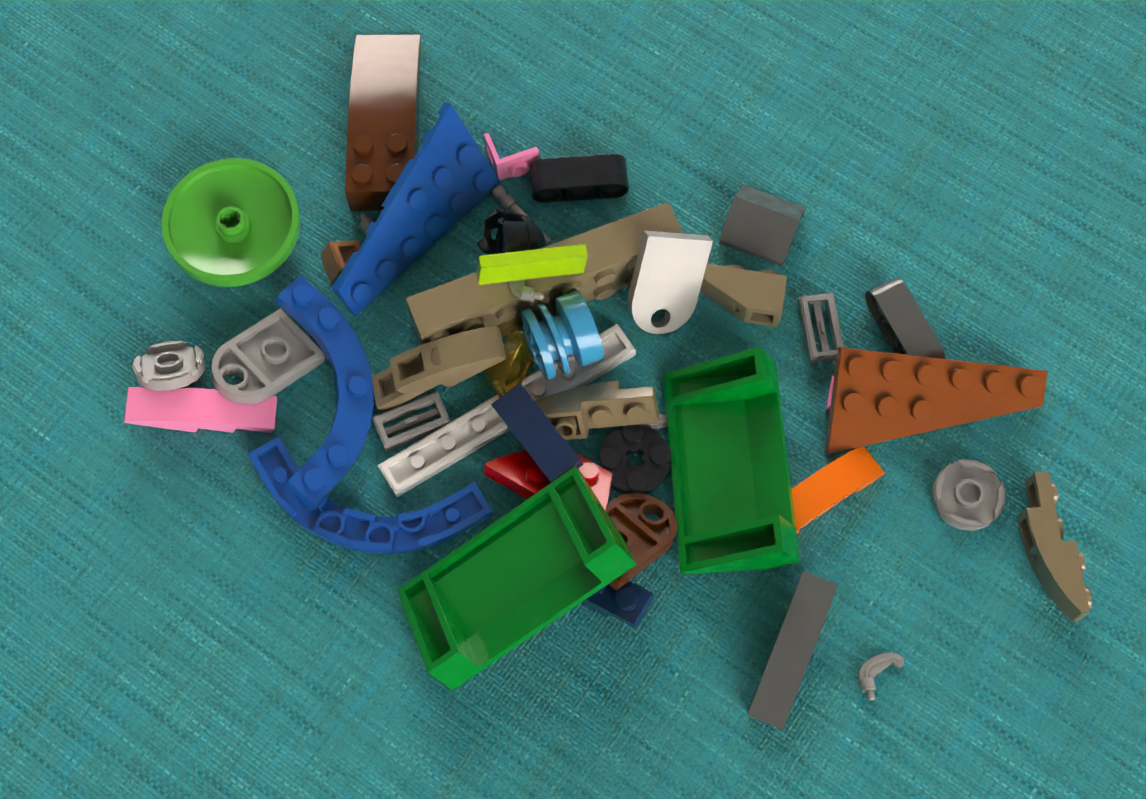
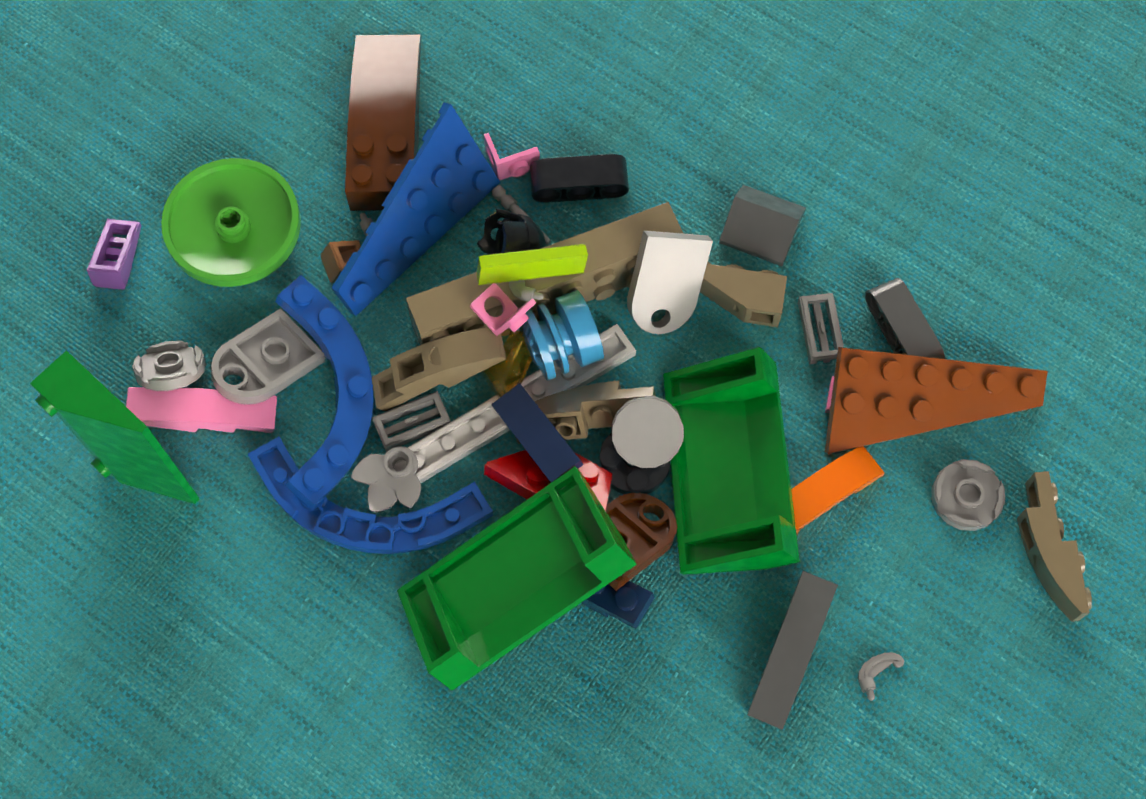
none -> green slope [30,350,200,504]
none -> medium lavender slope [87,219,141,290]
none -> light grey plate [351,446,421,512]
none -> bright pink bracket [470,283,536,336]
none -> light grey tile [612,396,684,468]

